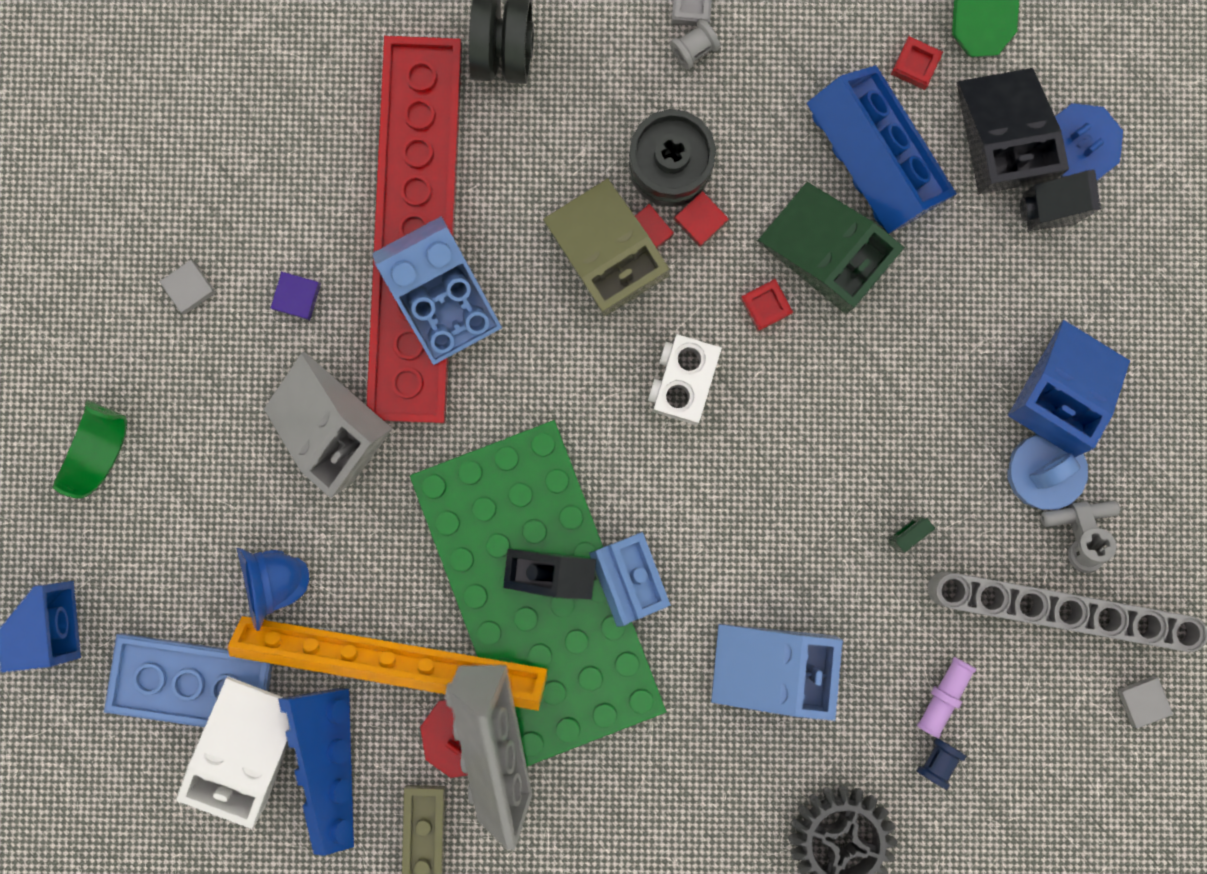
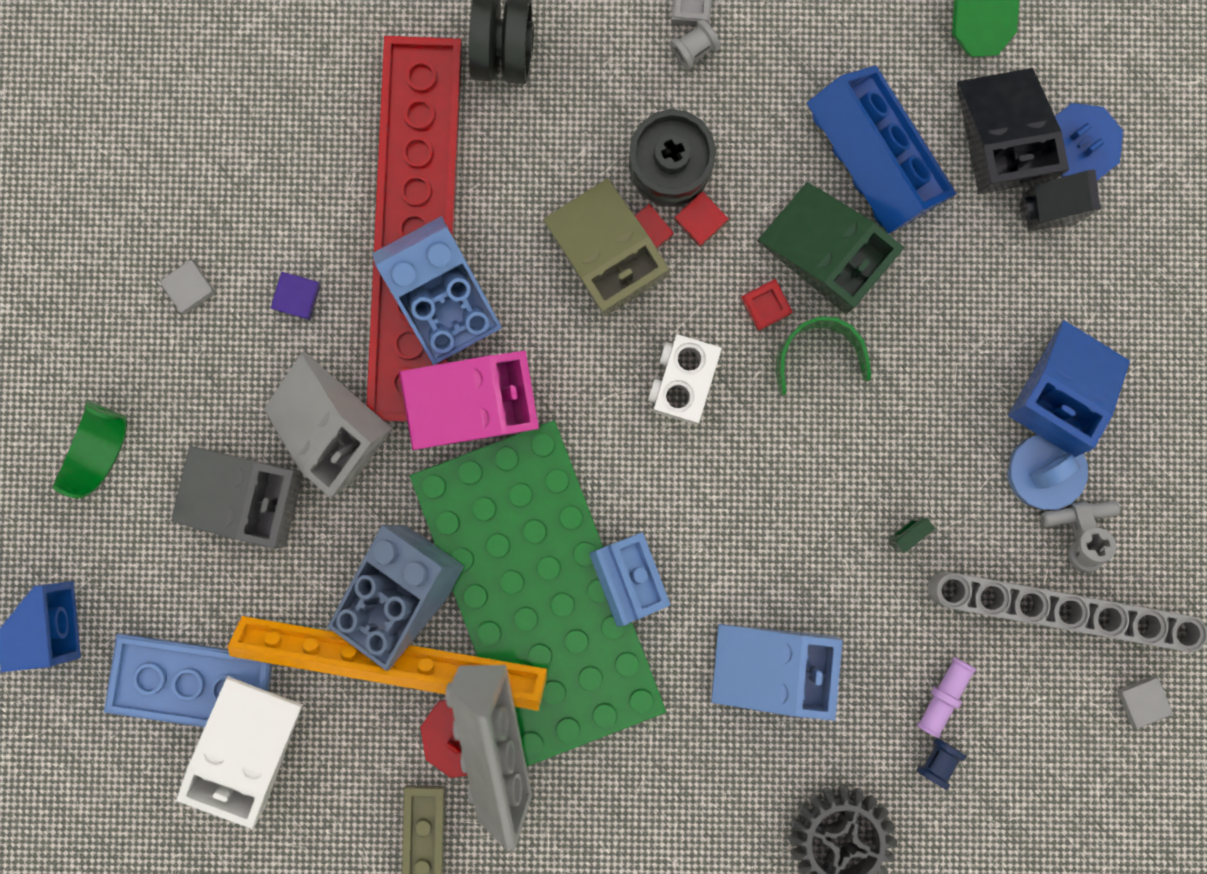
blue piece [236,548,309,631] -> none
blue wing [278,688,354,856] -> none
black slope [503,549,596,599] -> none
red tile [890,36,943,90] -> none
none -> dark grey slope [171,446,303,549]
none -> sand blue slope [327,525,465,671]
none -> dark pink slope [399,351,539,450]
none -> green piece [775,316,871,396]

